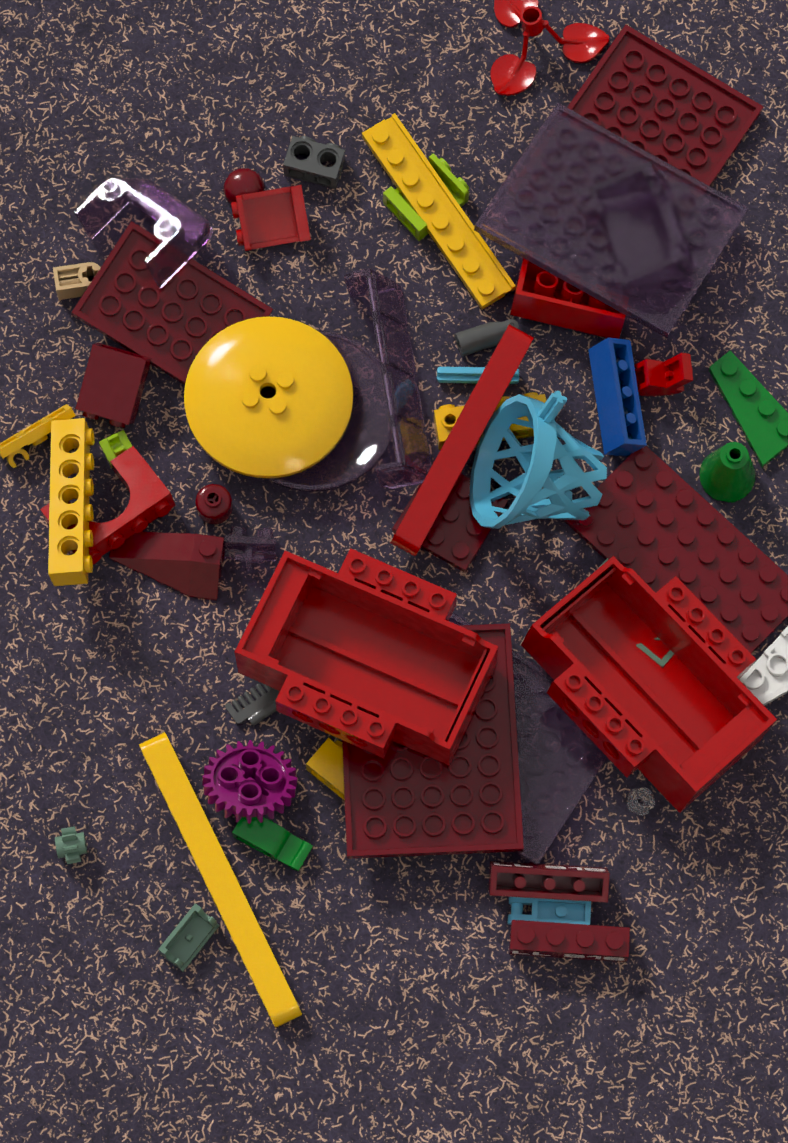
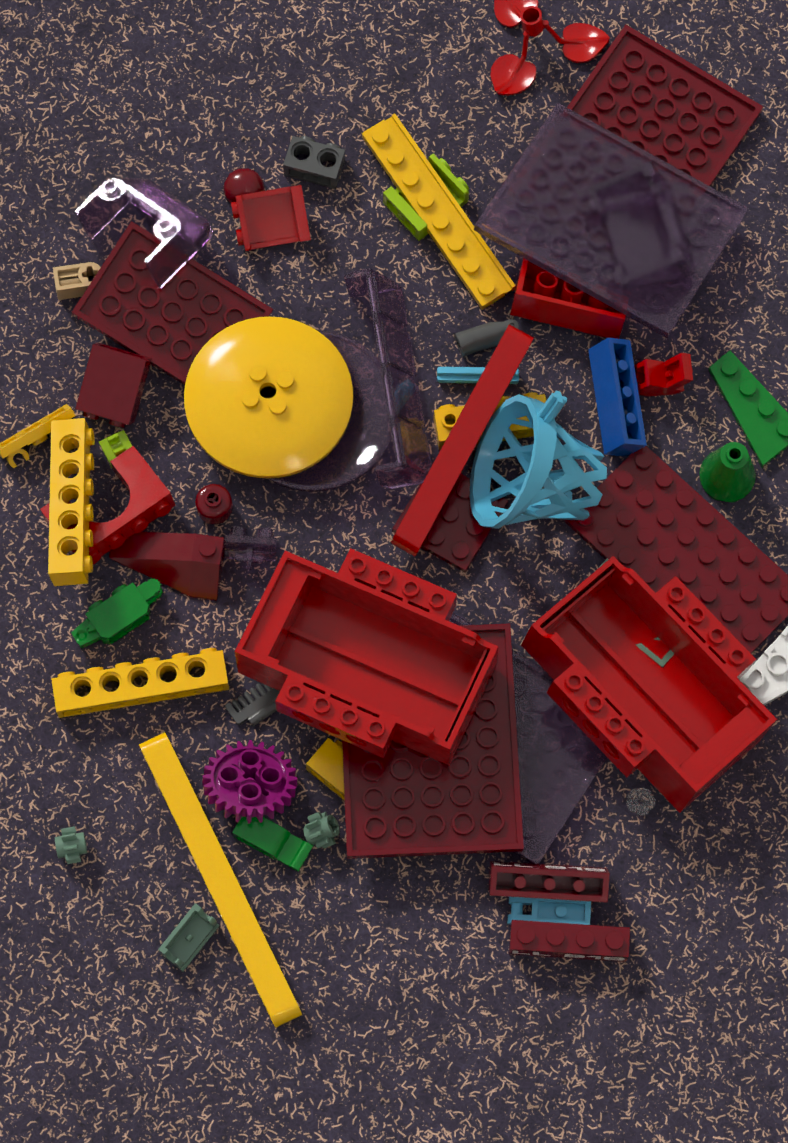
none -> yellow brick [51,648,229,718]
none -> green hinge [71,578,163,649]
none -> sand green gear [303,812,340,849]

